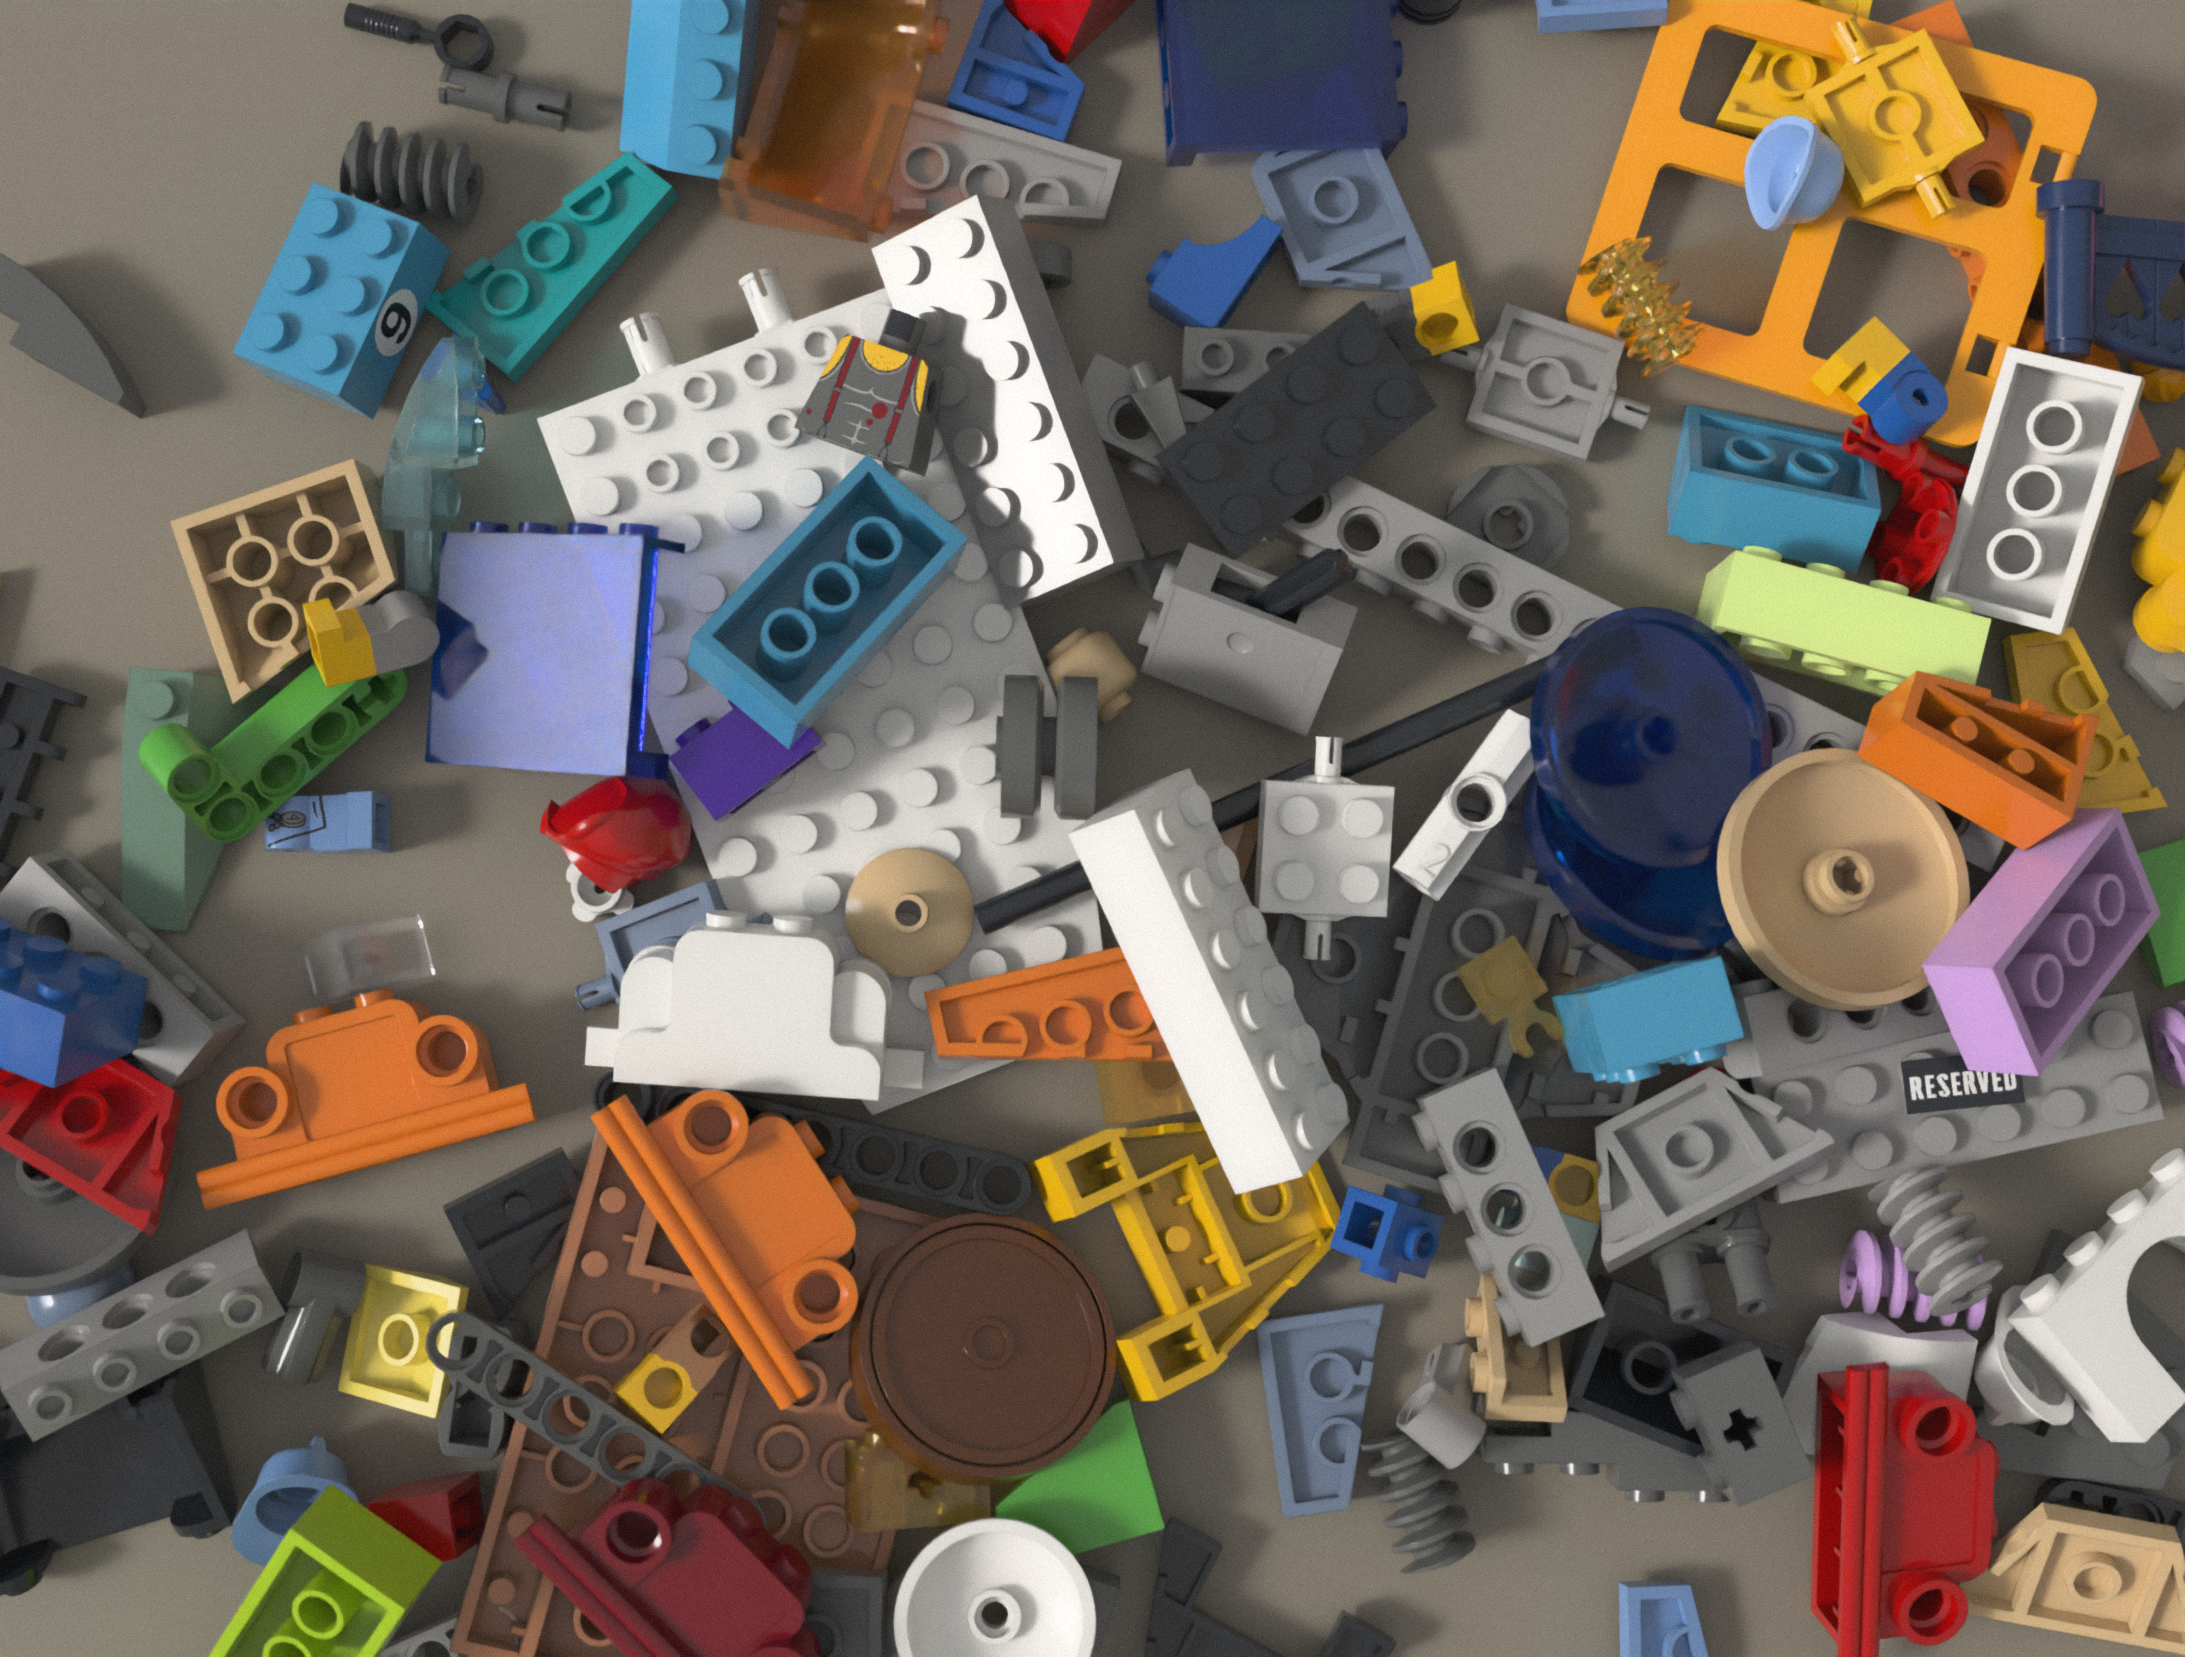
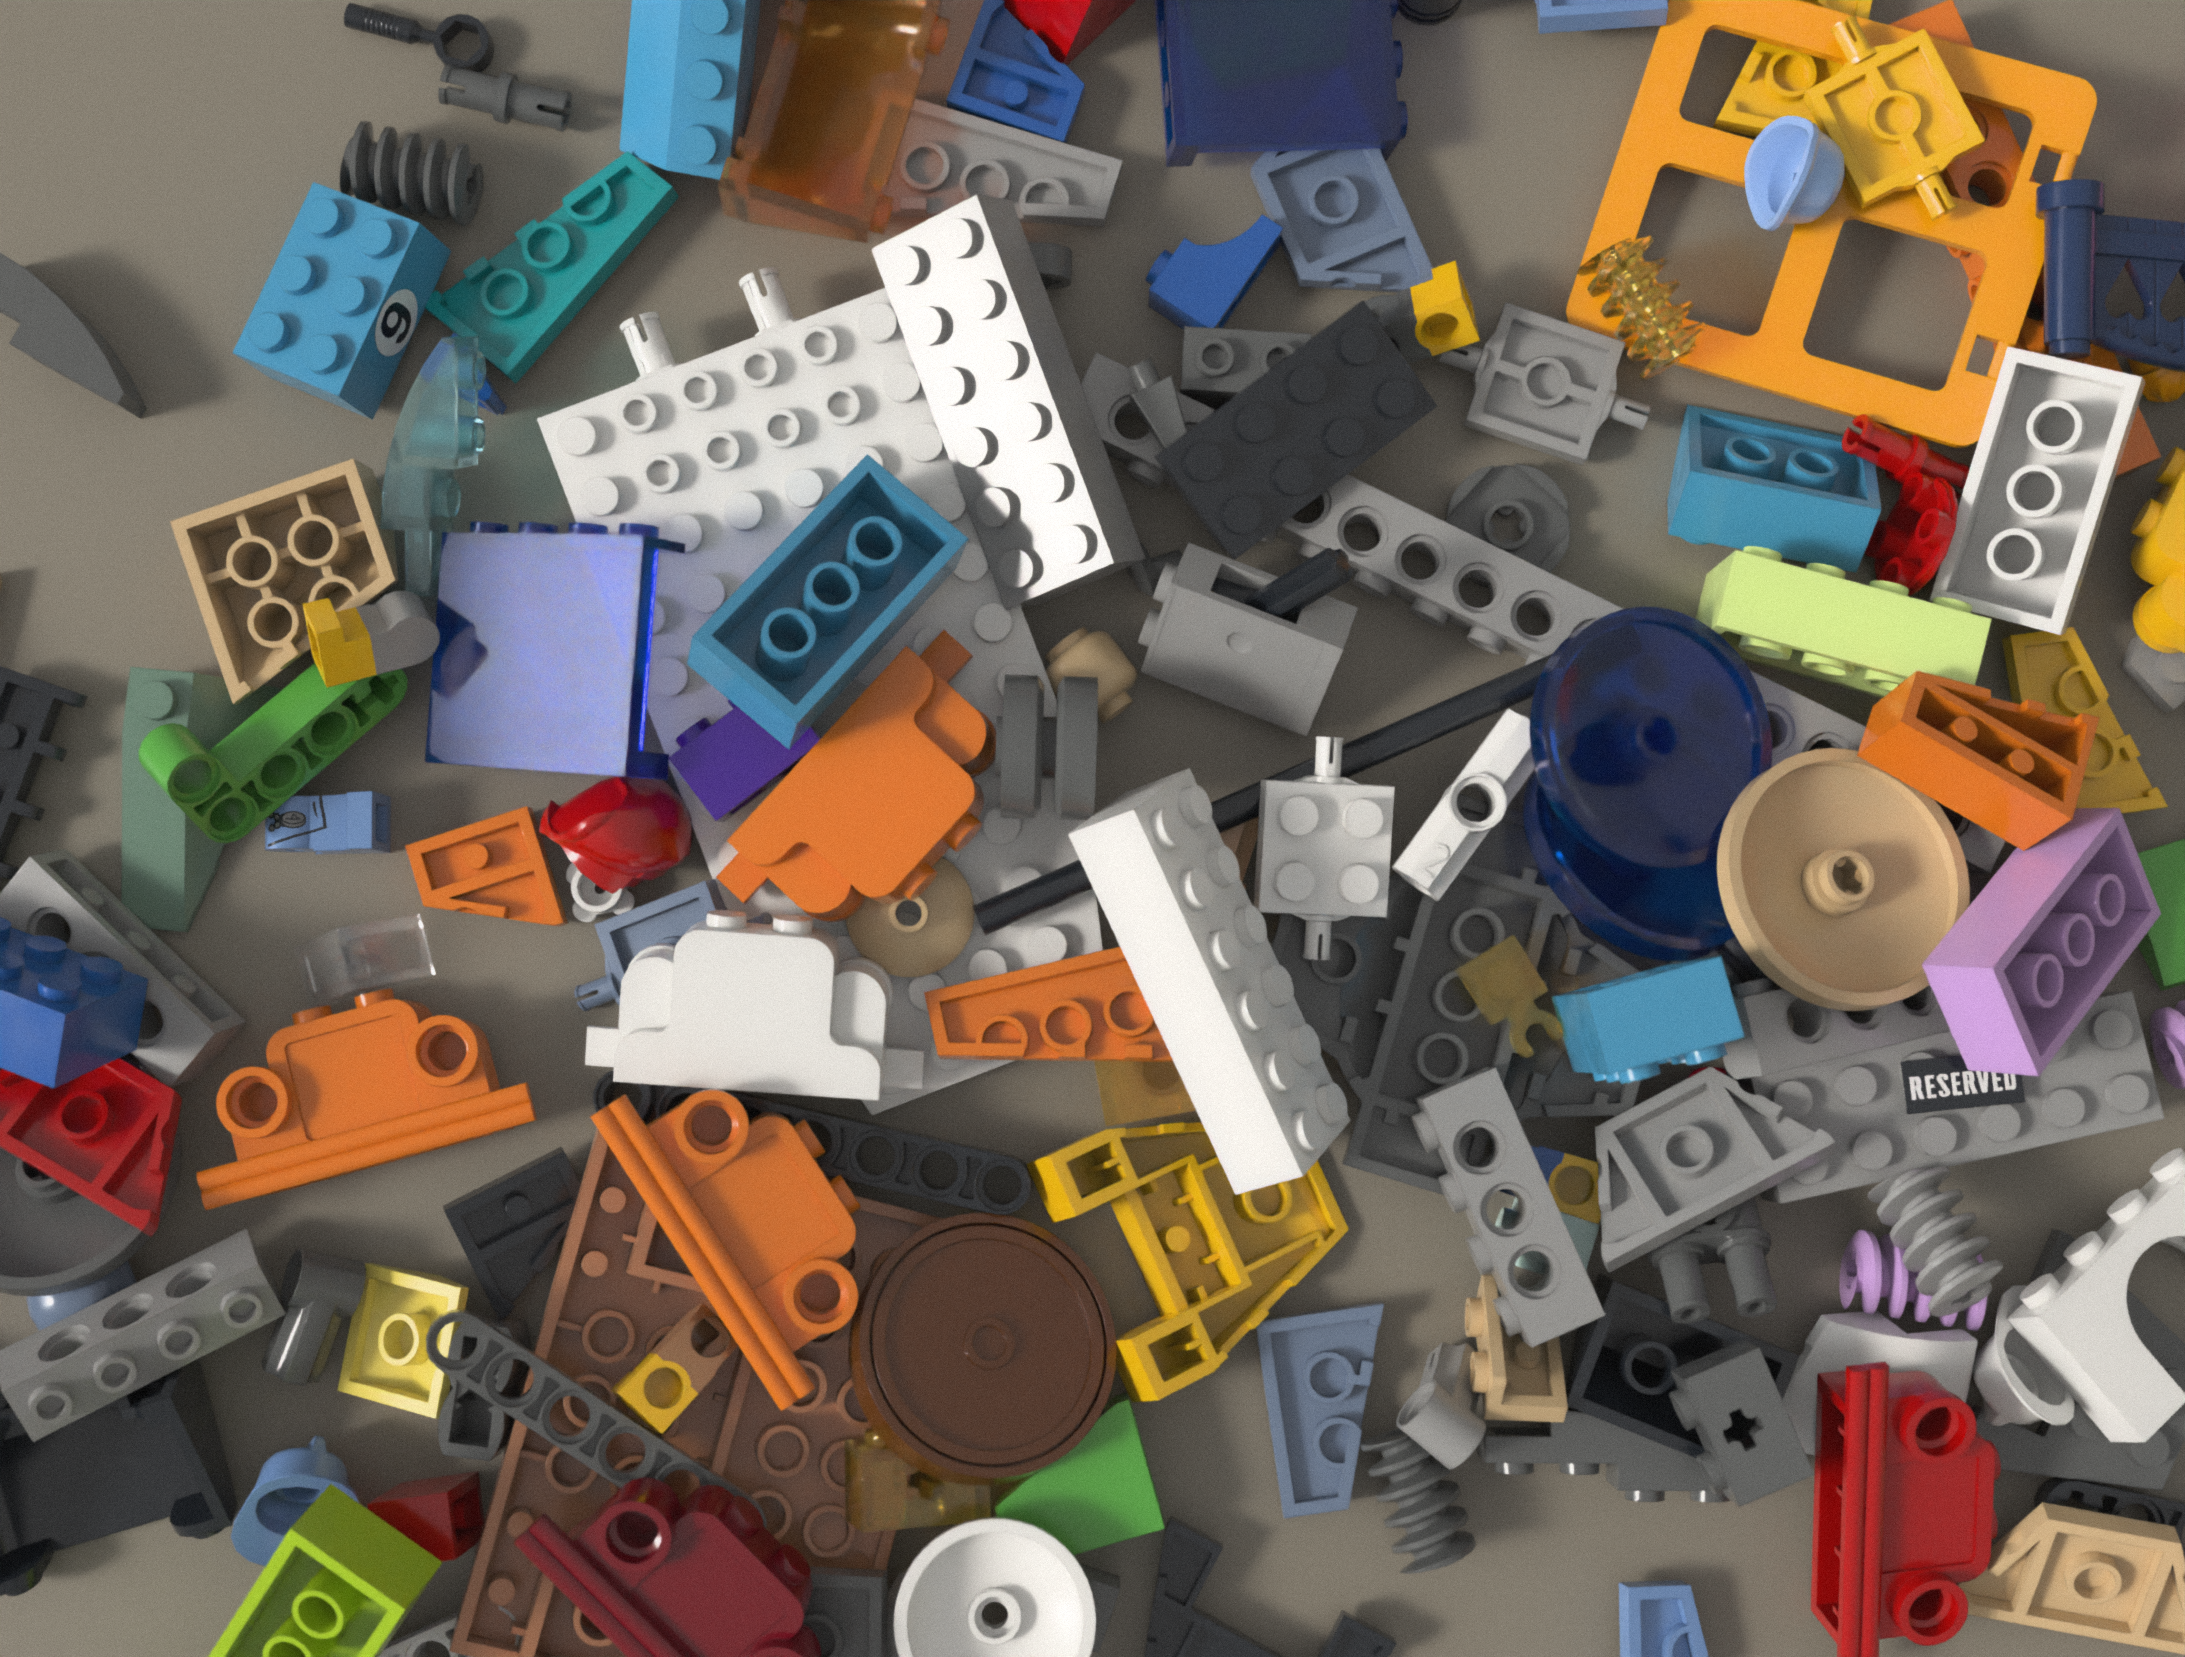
dark grey torso [794,309,944,477] -> none
blue brick [1330,1183,1445,1283] -> none
leg [1810,316,1948,446] -> none
none -> orange wing [405,806,568,927]
none -> orange brick [716,630,996,922]

